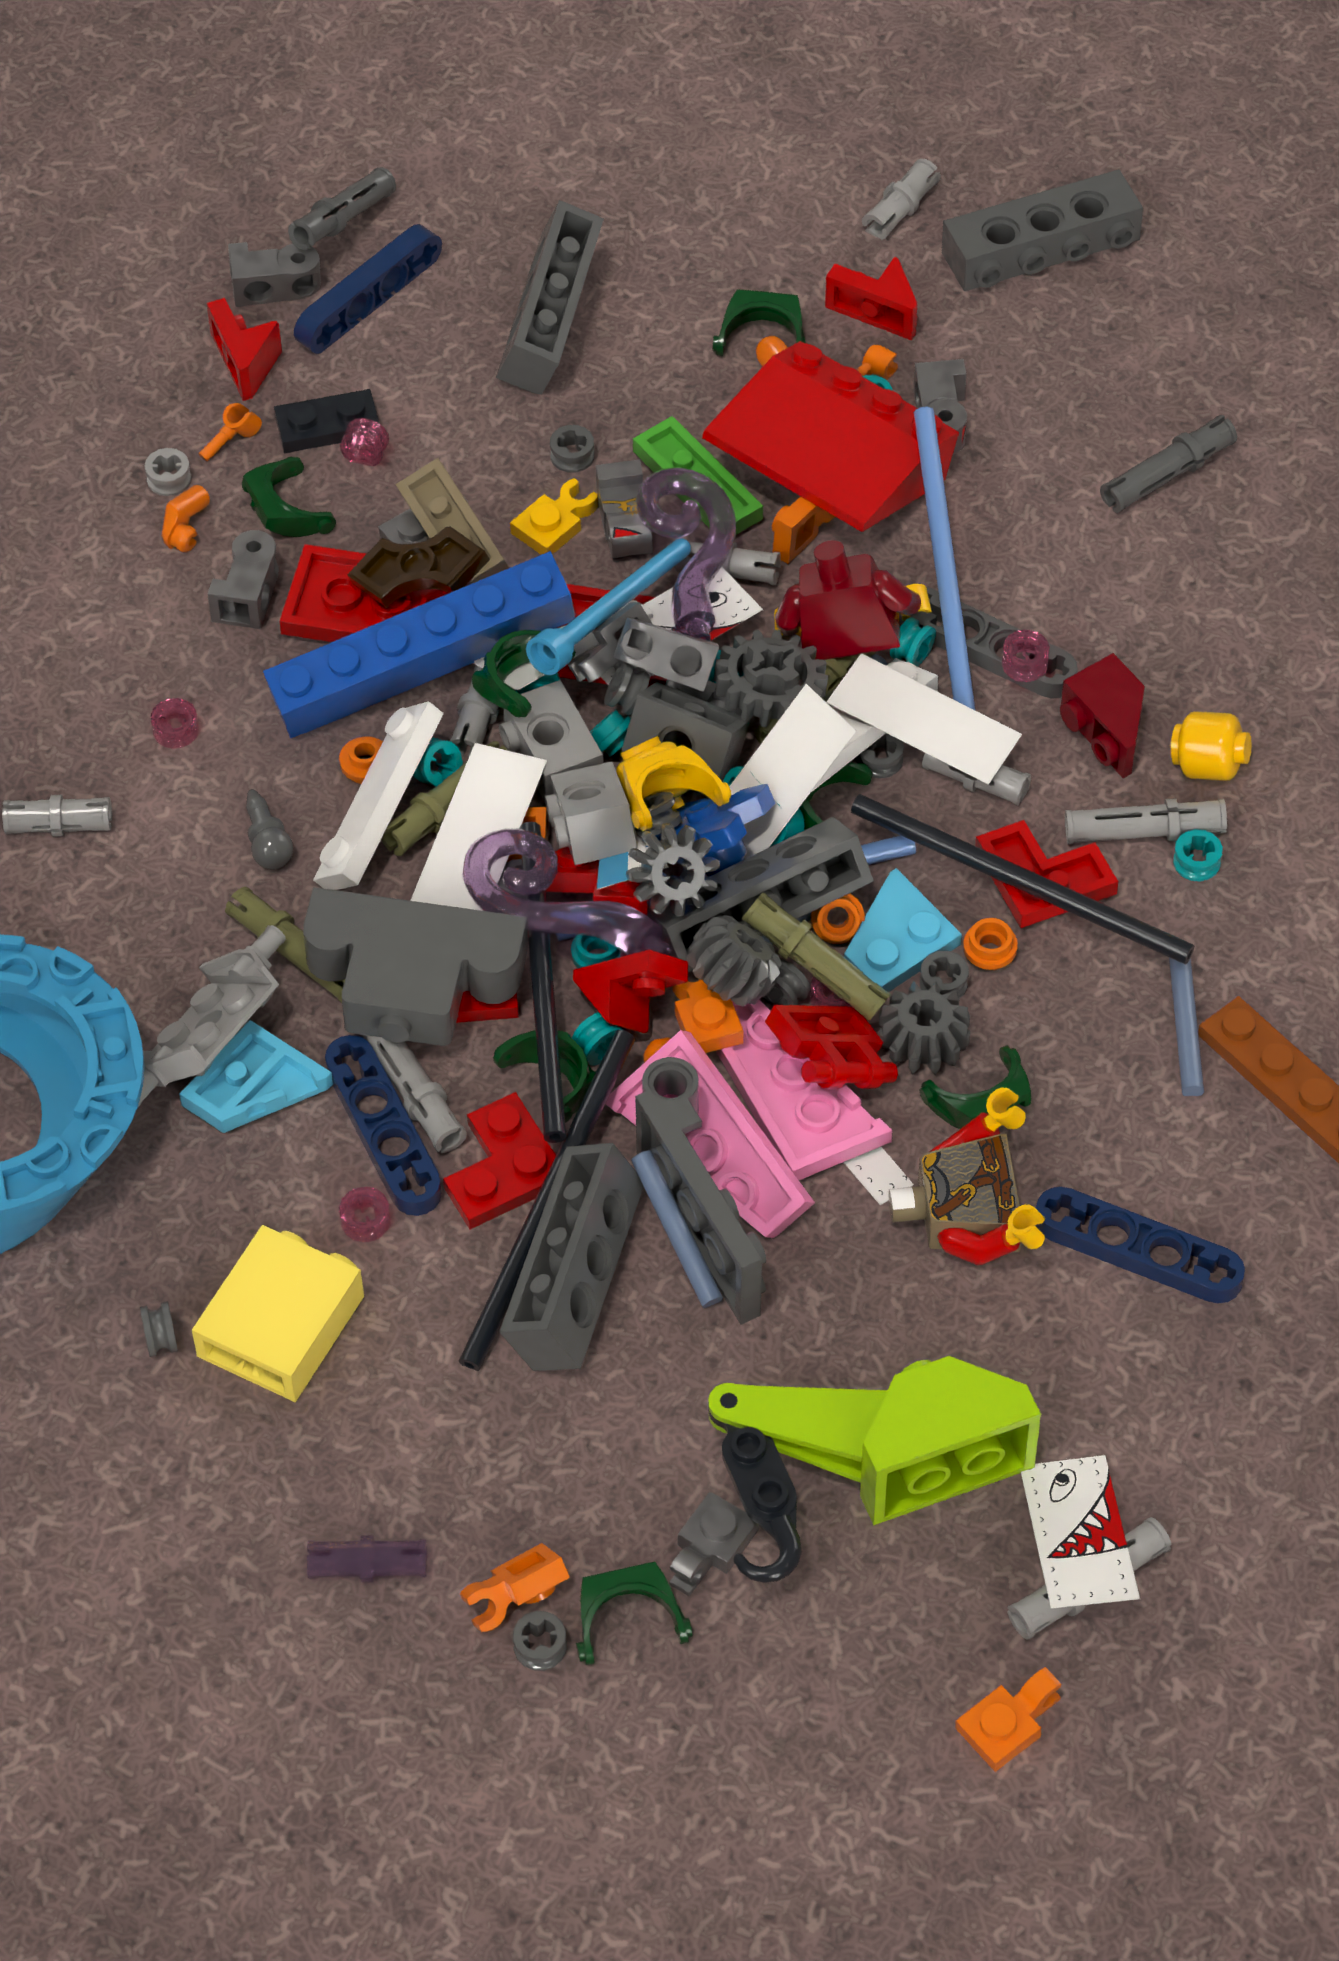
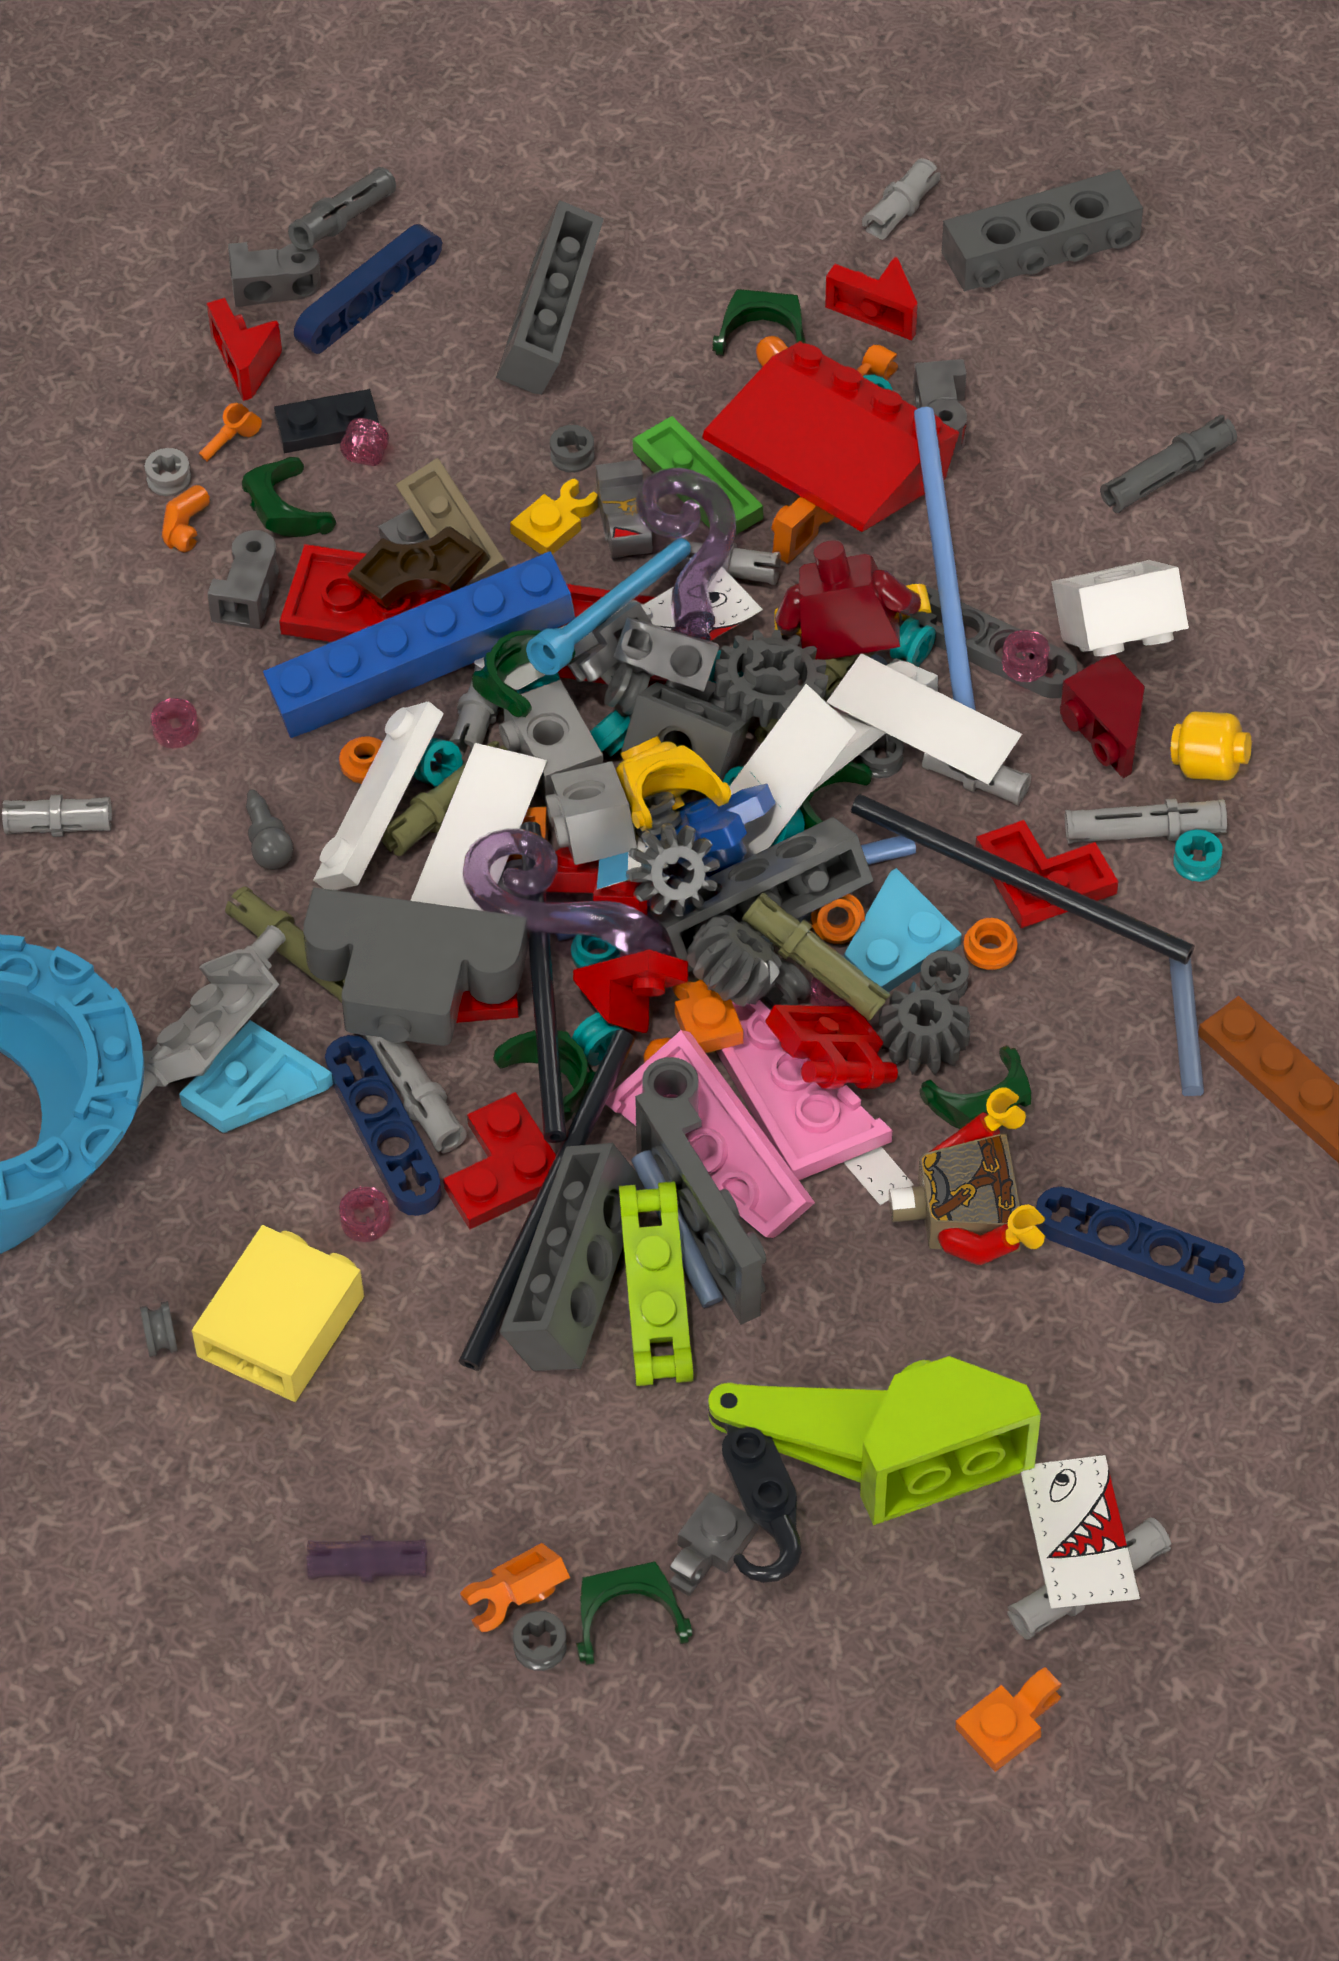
none -> lime plate [618,1181,694,1386]
none -> white brick [1051,560,1189,656]

